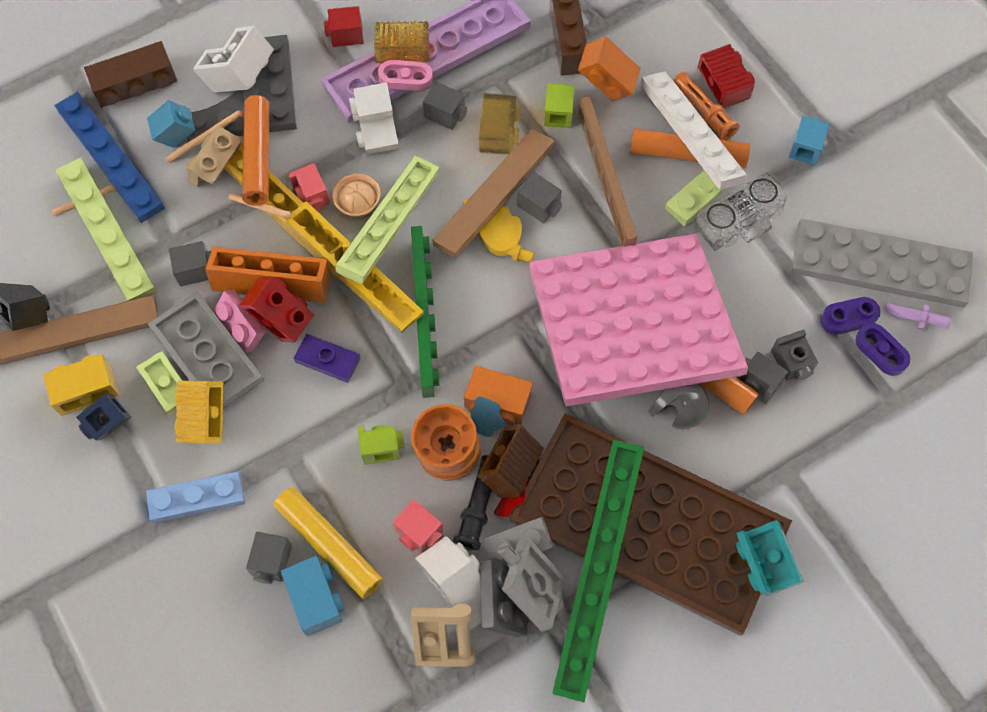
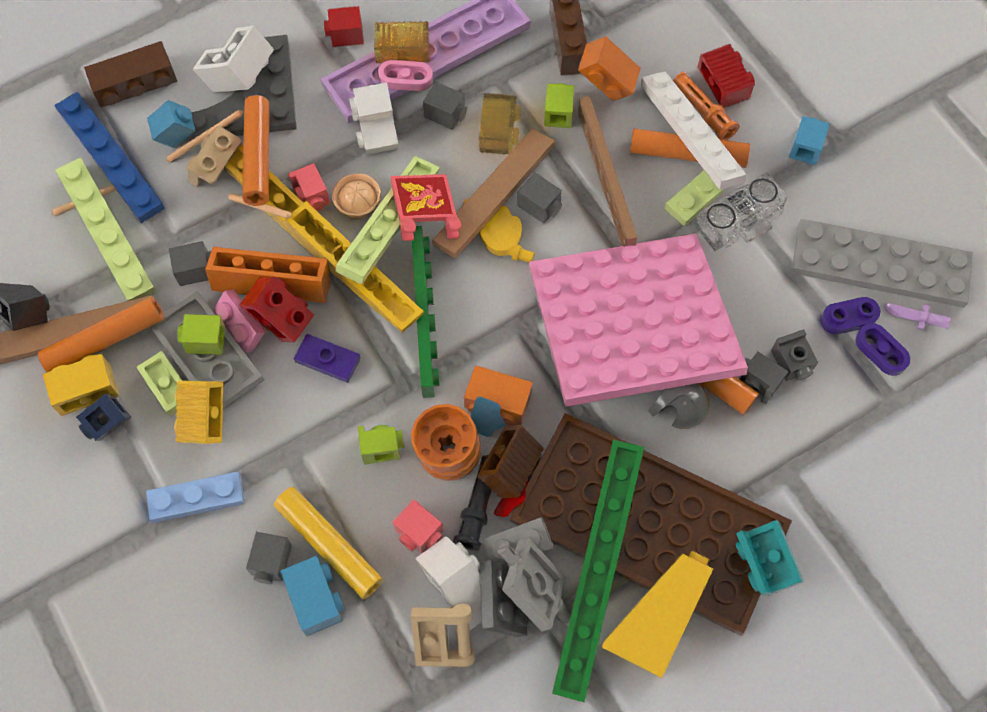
none -> orange piece [38,296,165,372]
none -> lime brick [177,314,225,355]
none -> flag [390,174,461,241]
none -> yellow slope [602,551,713,678]

